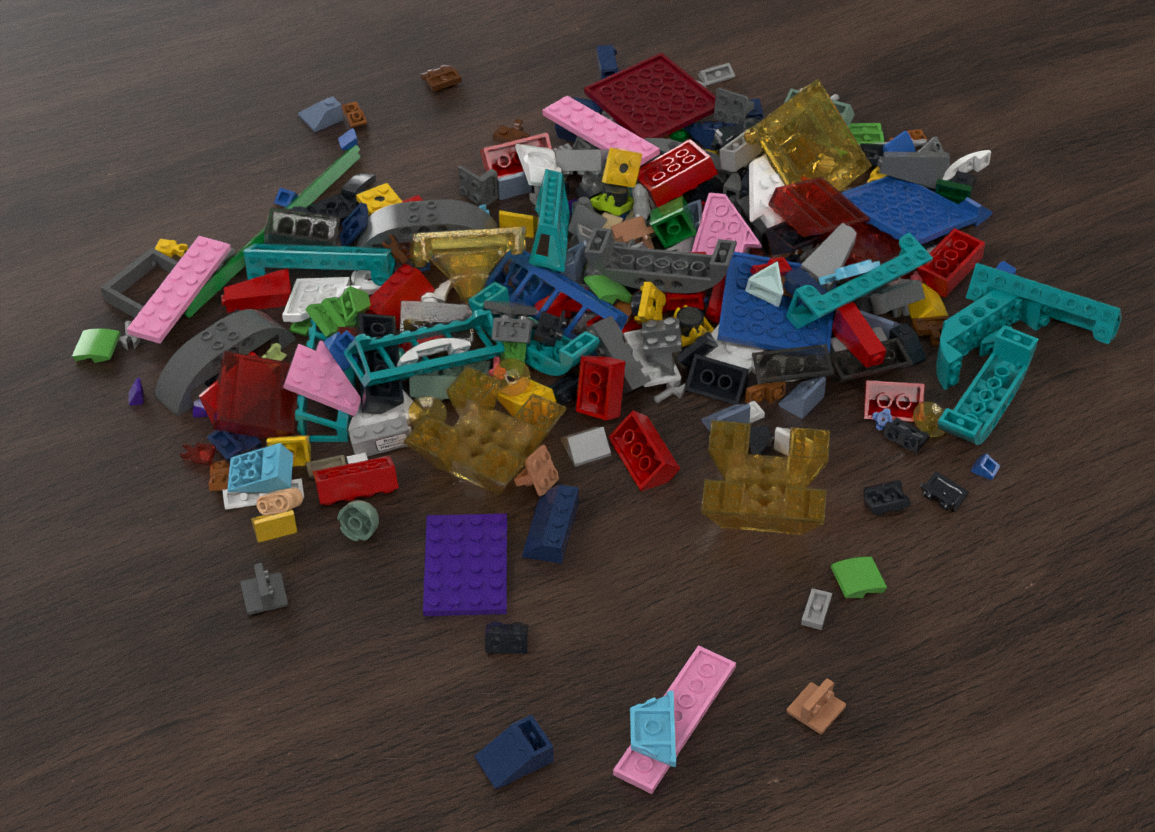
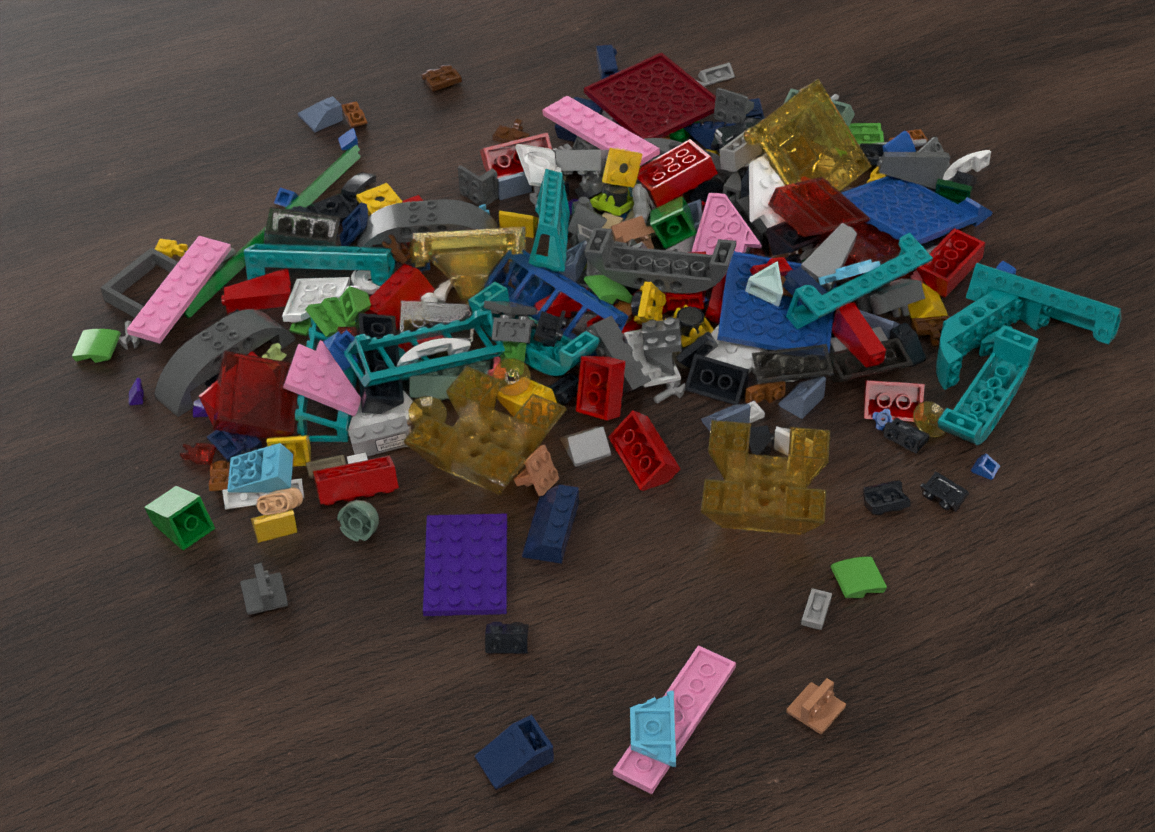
none -> green slope [144,486,215,550]

